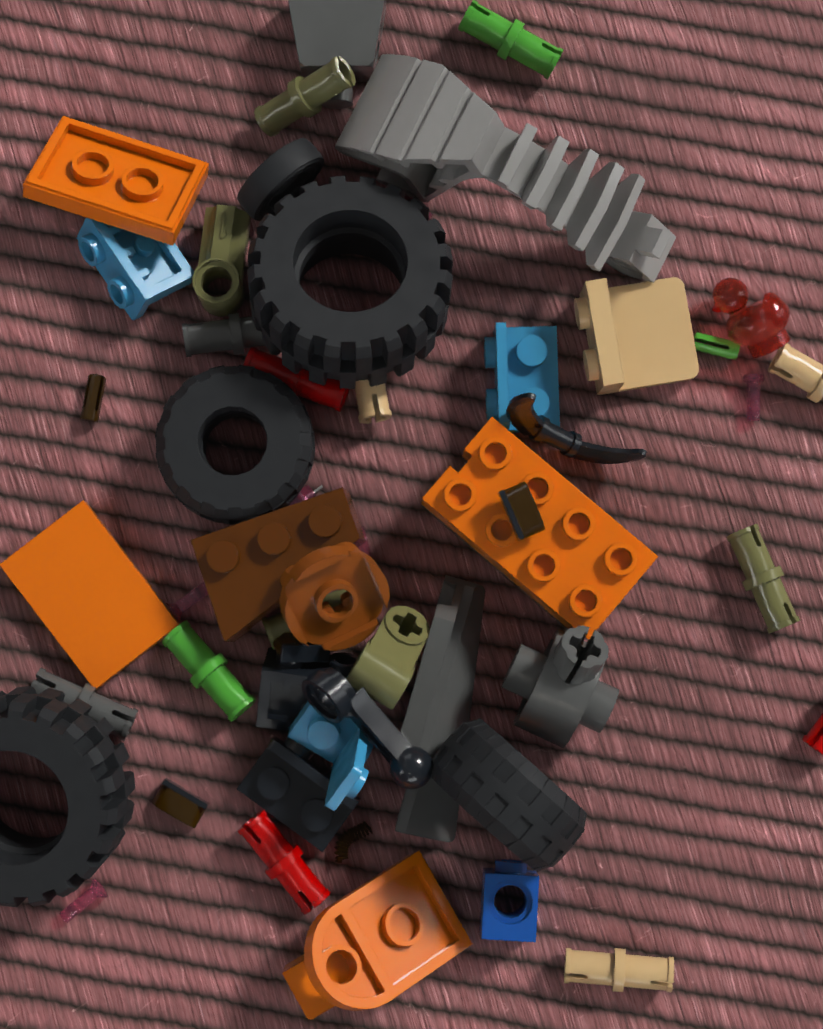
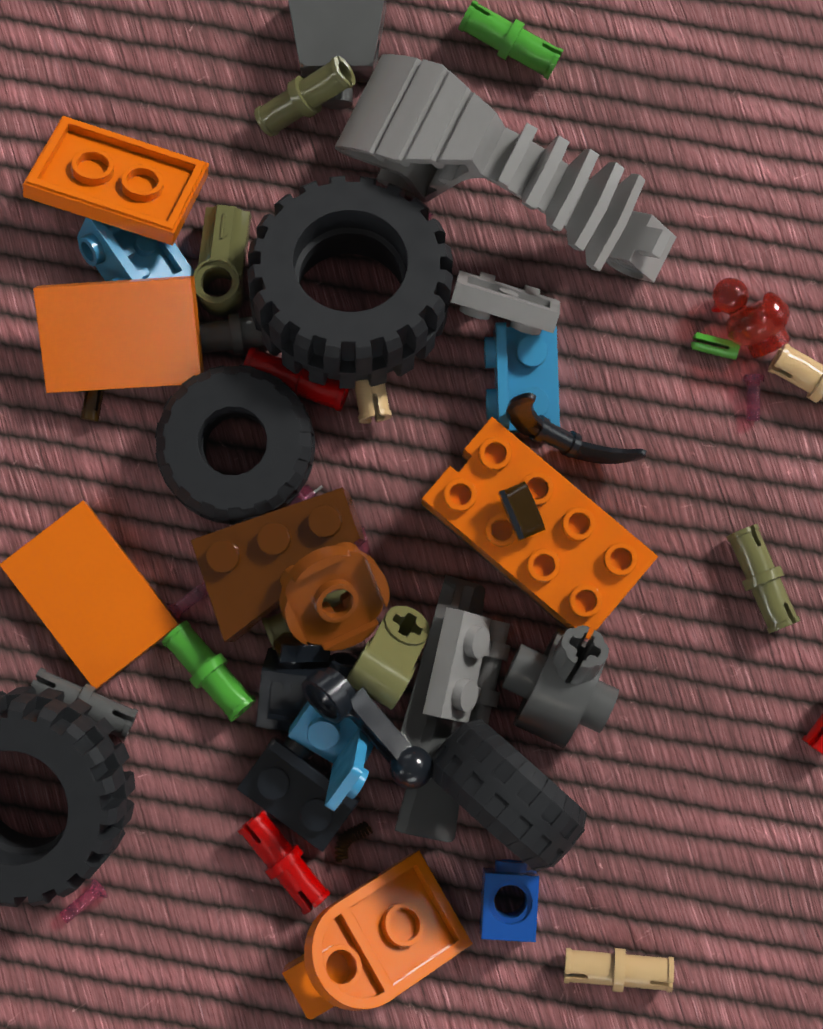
dark brown piece [152,778,210,828] -> none
black tyre [237,138,324,221] -> none
tan bracket [574,277,699,395] -> none
none -> orange tile [33,276,204,393]
none -> light grey plate [422,607,511,724]
none -> light grey plate [451,270,560,335]

